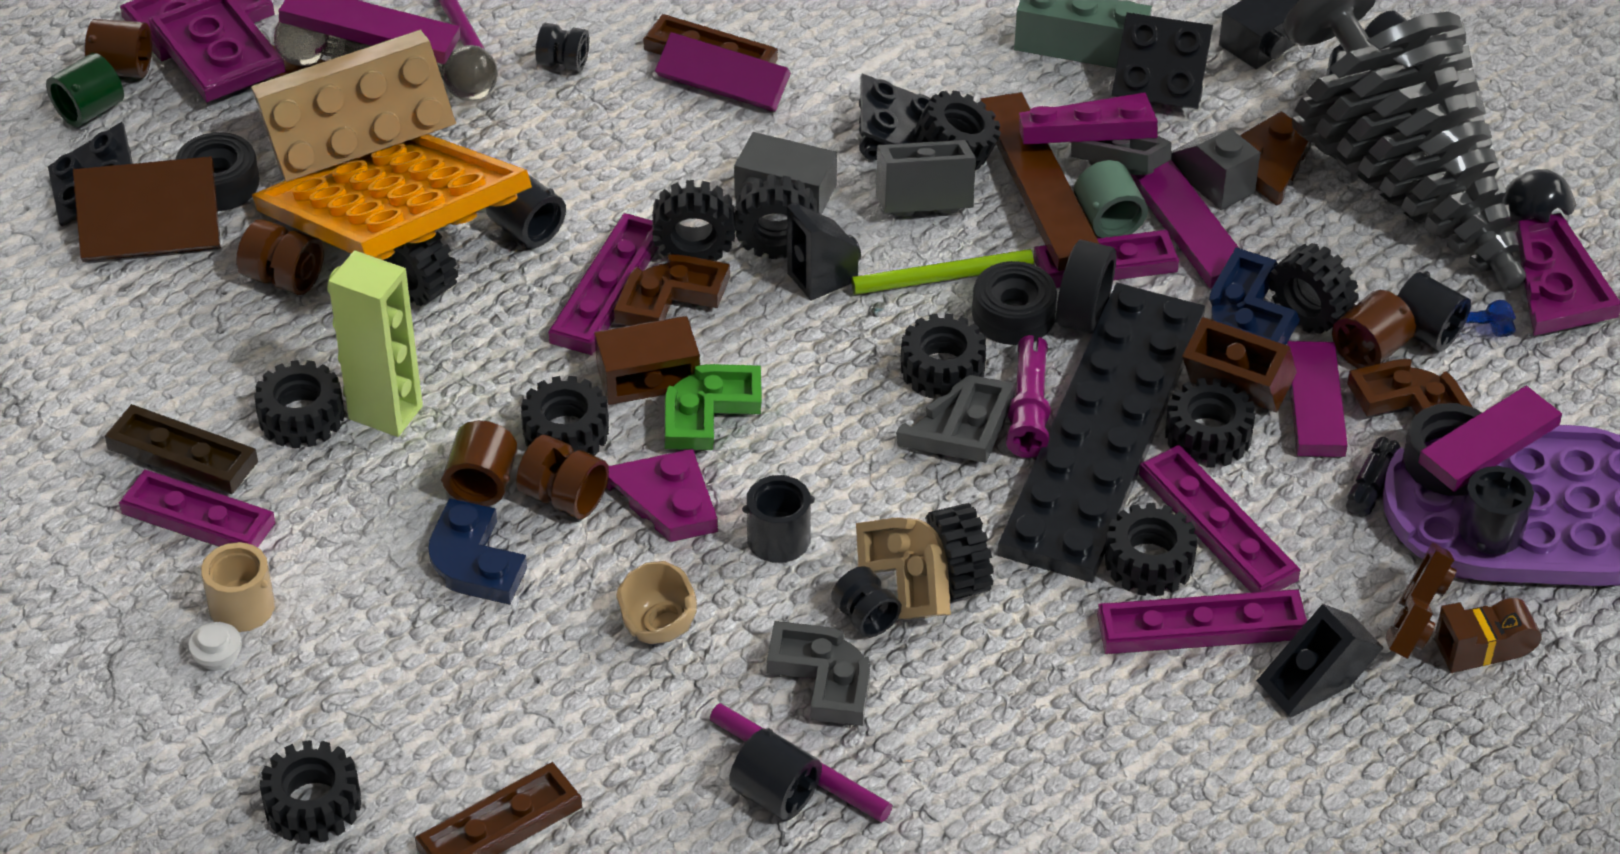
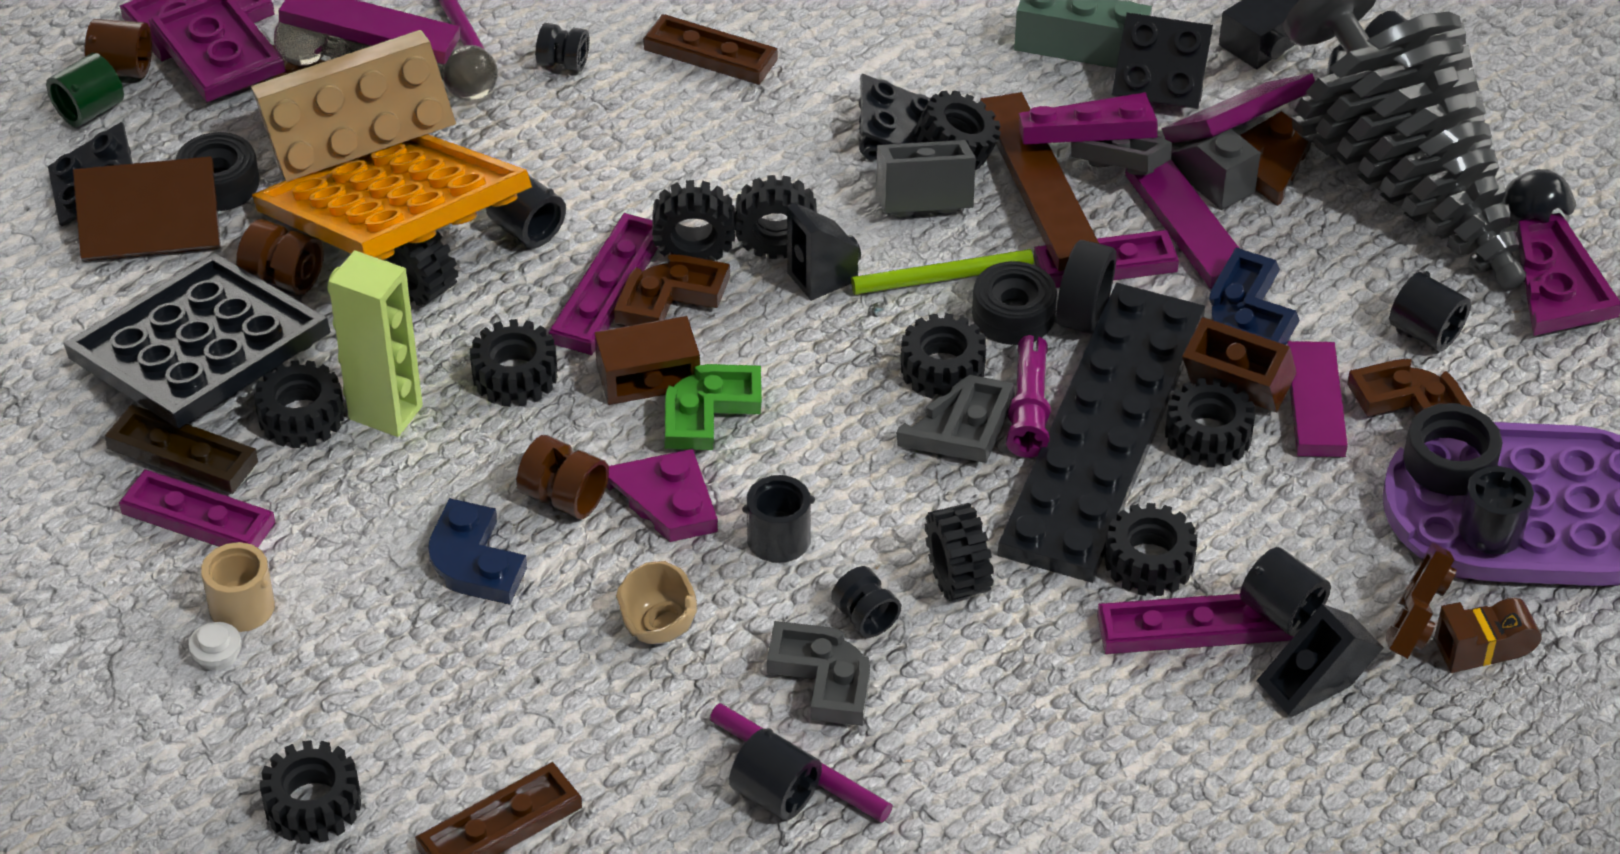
reddish brown piece [441,420,517,506] -> none
black tyre [521,376,609,456] -> none
magenta tile [655,32,791,112] -> none
dark grey brick [734,132,837,215] -> none
tan plate [856,517,951,619] -> none
sand green piece [1074,160,1148,238] -> none
magenta tile [1139,445,1301,593] -> none
black tyre [1269,243,1359,334] -> none
reddish brown piece [1332,289,1416,369] -> none
black axle [1346,436,1401,517] -> none
magenta tile [1418,385,1562,492] -> none
clear blue hand [1466,300,1516,337] -> none
none -> black plate [64,253,331,429]
none -> black tyre [470,319,558,407]
none -> magenta tile [1161,73,1315,143]
none -> black piece [1240,547,1331,636]

